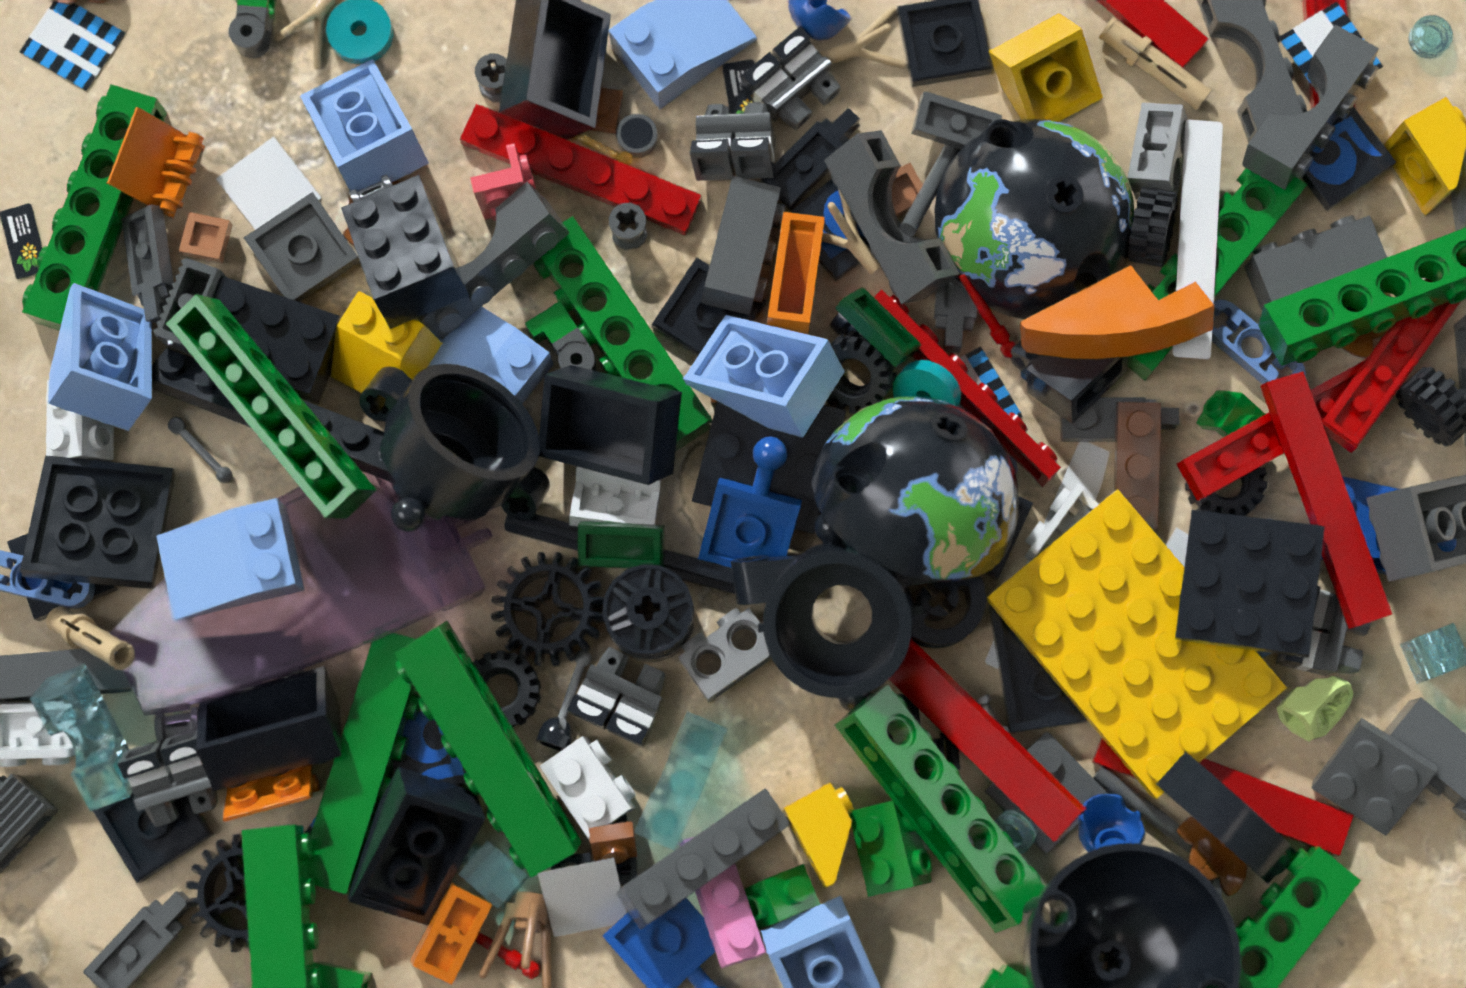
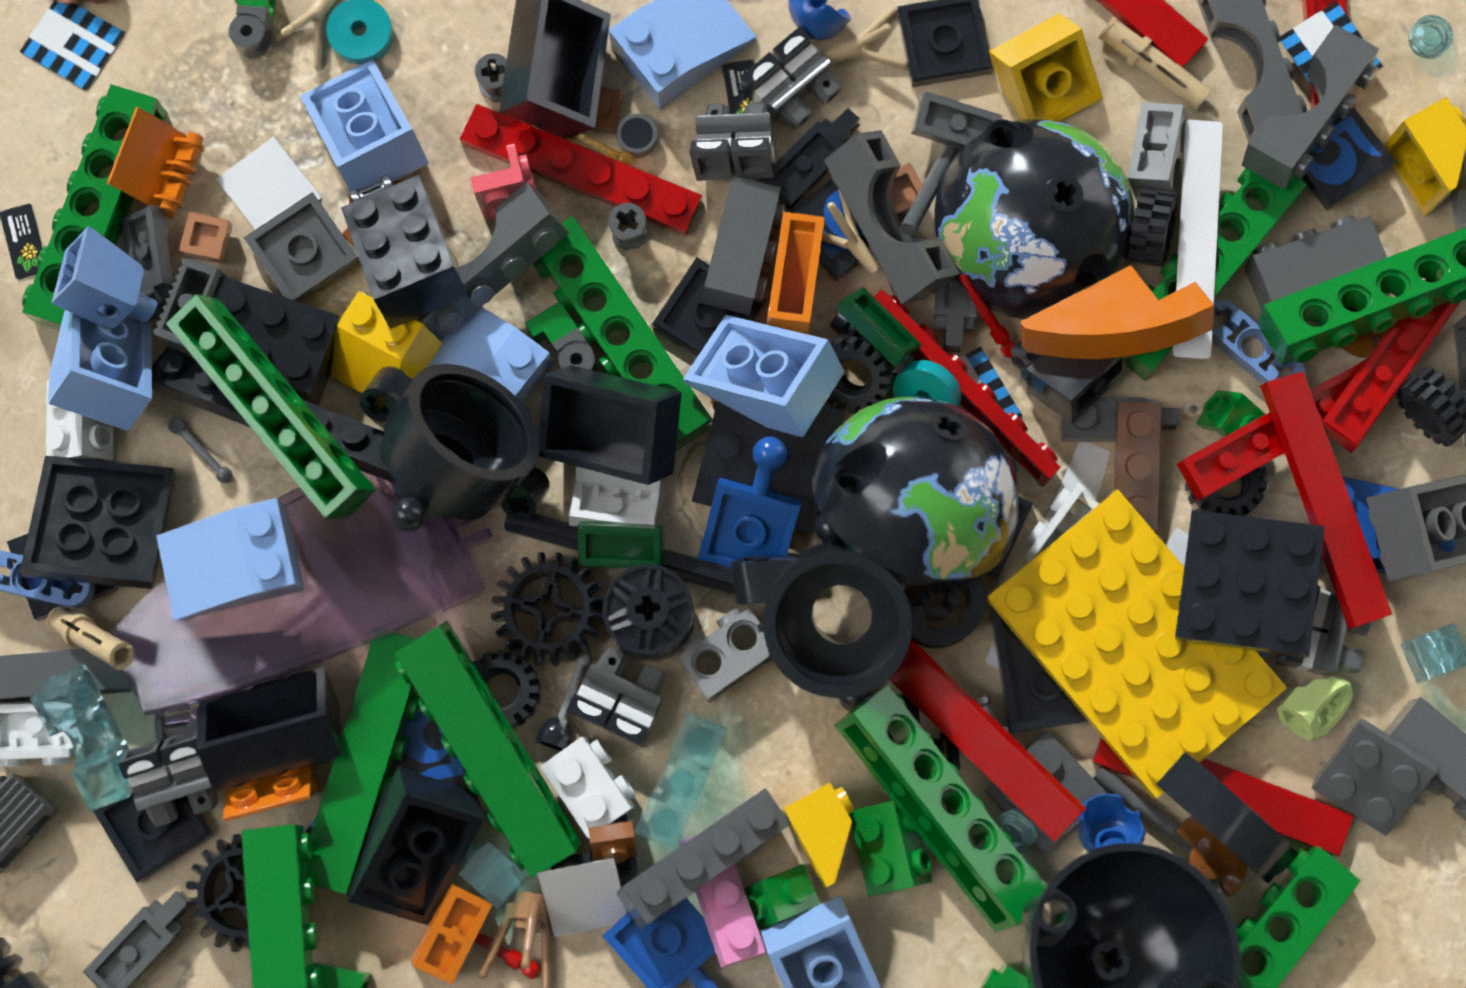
none -> medium blue torso [52,226,158,329]

